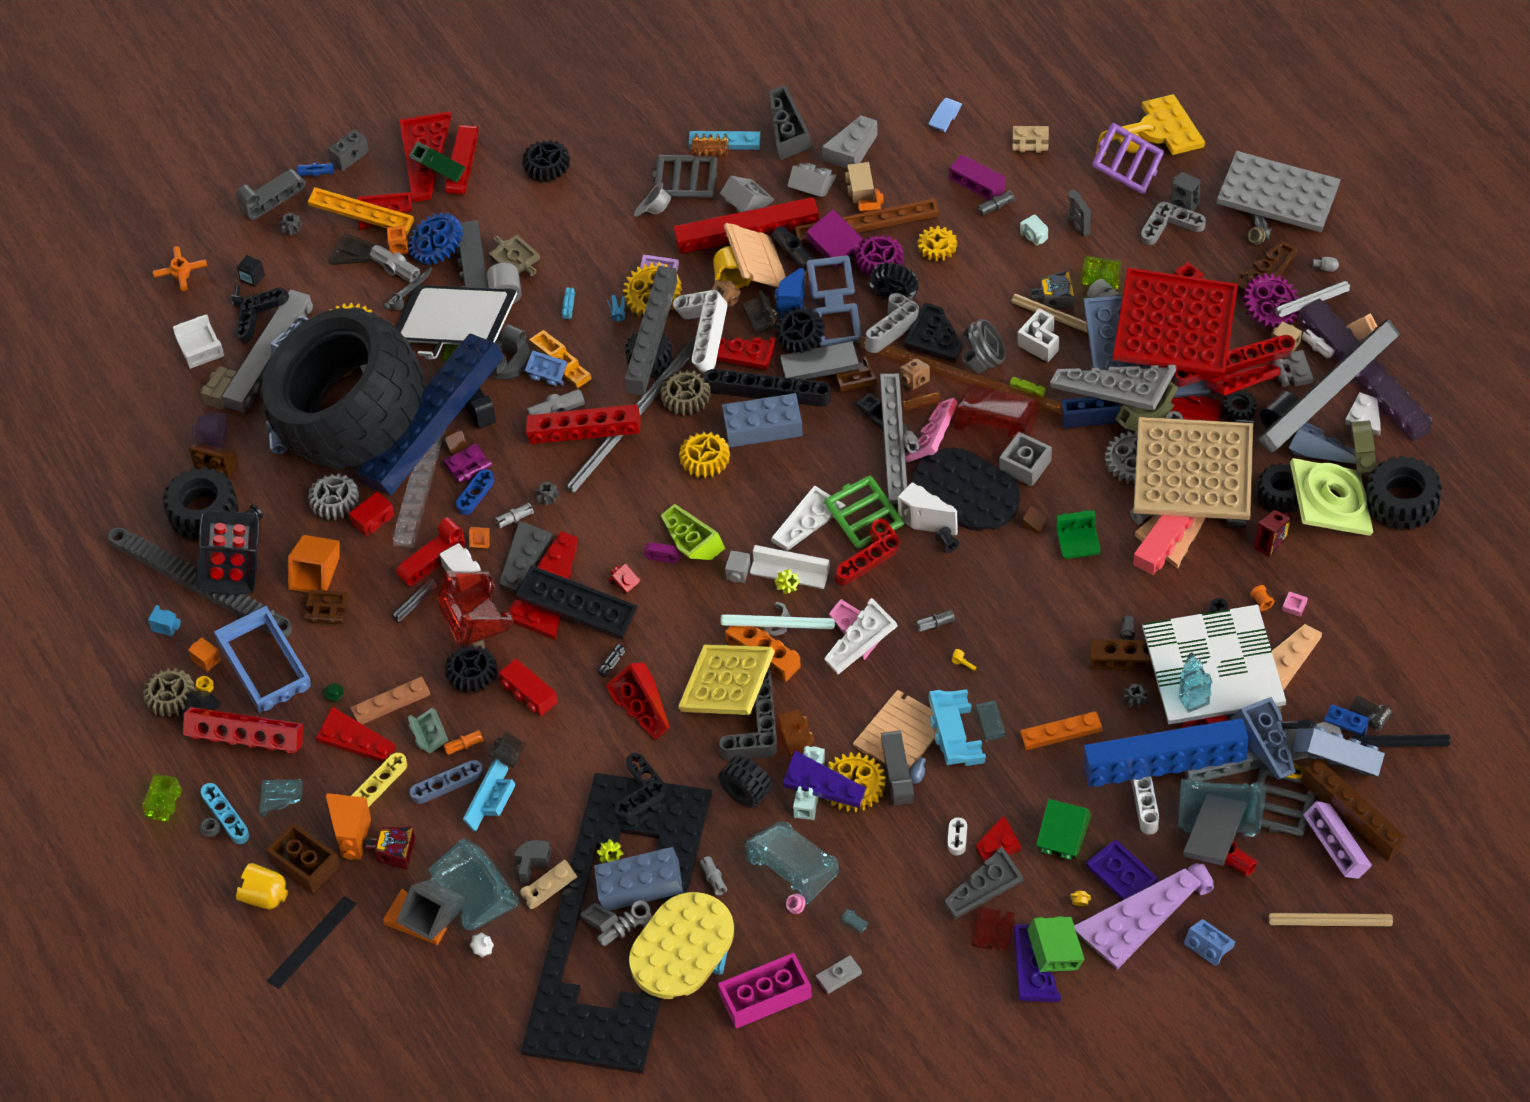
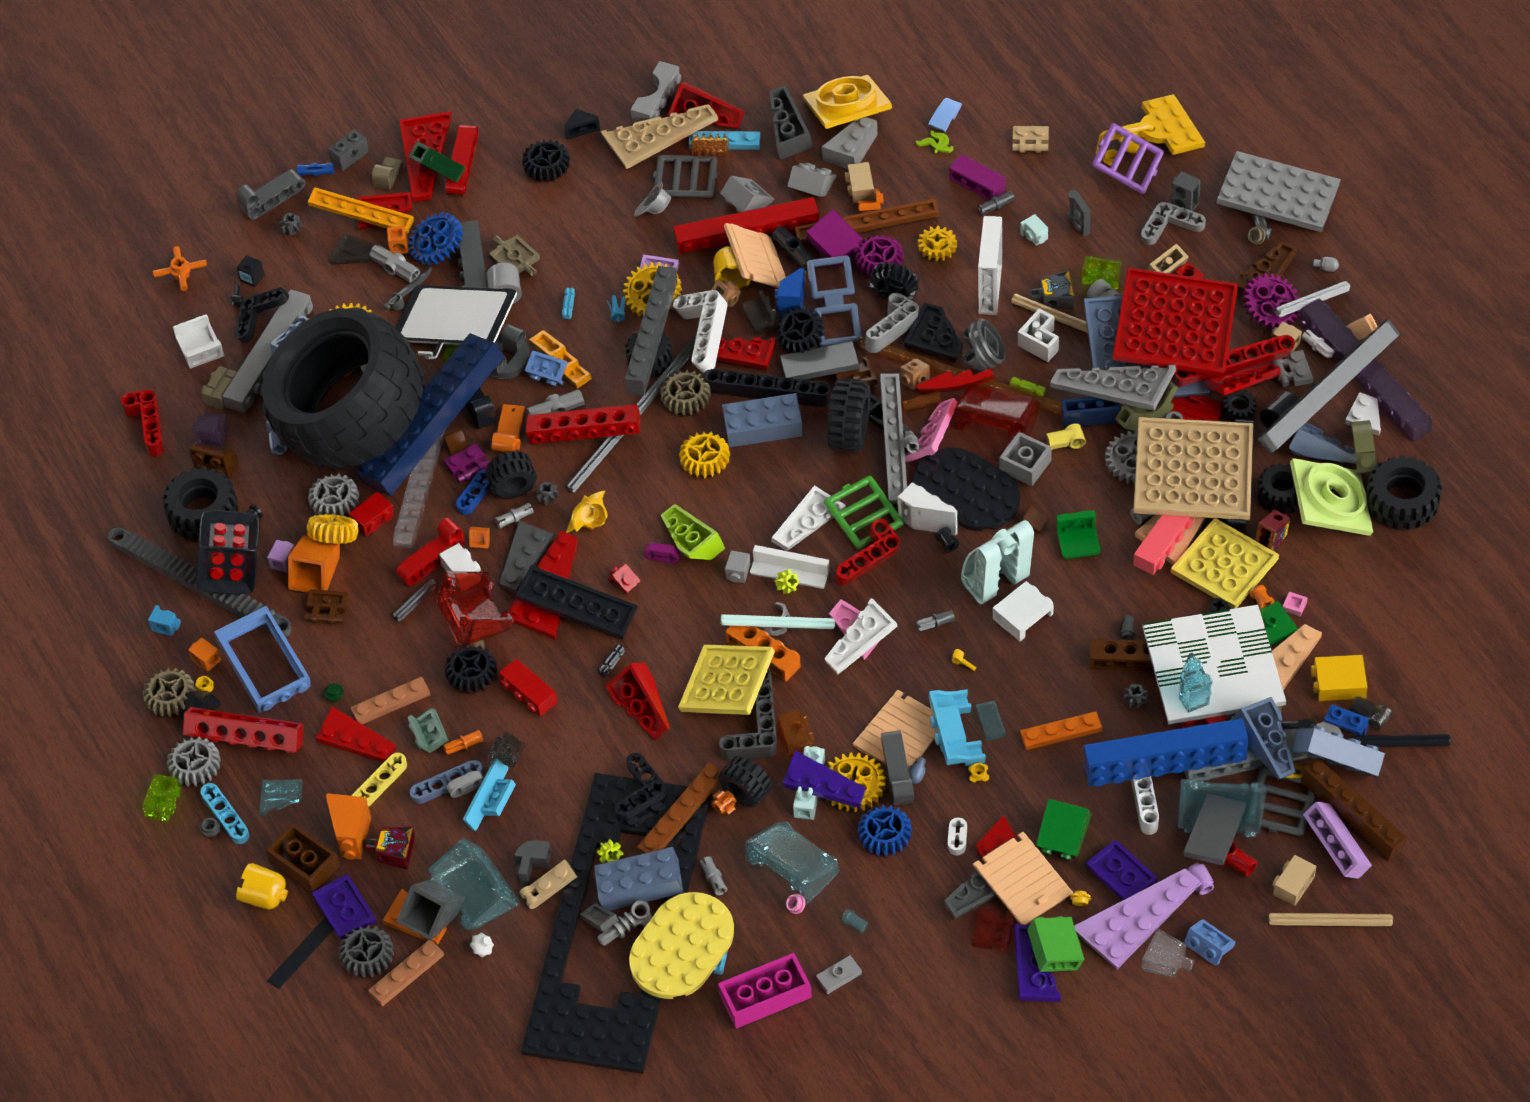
none -> red beam [121,390,164,457]
none -> light grey gear [167,736,221,787]
none -> lavender brick [267,540,295,573]
none -> yellow gear [307,514,358,544]
none -> dark purple plate [312,874,377,941]
none -> dark grey gear [338,924,394,978]
none -> nougat plate [368,940,444,1007]
none -> dark tan plate [372,157,403,191]
none -> light grey beam [447,771,484,798]
none -> black tyre [485,451,537,499]
none -> orange door [492,404,525,452]
none -> black slope [564,109,600,140]
none -> yellow hair [566,491,608,533]
none -> tan wing [600,104,718,169]
none -> light grey arch [631,61,681,122]
none -> dark orange plate [637,762,722,854]
none -> red wedge [668,82,746,128]
none -> orange gear [712,790,736,815]
none -> yellow piece [803,75,892,129]
none -> black tyre [827,378,871,452]
none -> blue gear [857,804,912,856]
none -> lime piece [916,130,953,154]
none -> red slope [916,368,995,393]
none -> light aqua panel [961,520,1034,604]
none -> yellow plate [968,763,989,783]
none -> light nougat door [972,832,1073,925]
none -> white window [978,216,1002,315]
none -> white panel [993,581,1053,642]
none -> light yellow piece [1046,424,1086,450]
none -> yellow plate [1103,149,1117,166]
none -> clear torso [1141,929,1194,977]
none -> tan brick [1147,244,1188,274]
none -> light yellow plate [1171,518,1279,609]
none -> green plate [1259,601,1298,646]
none -> tan brick [1272,855,1316,906]
none -> yellow brick [1311,655,1368,701]

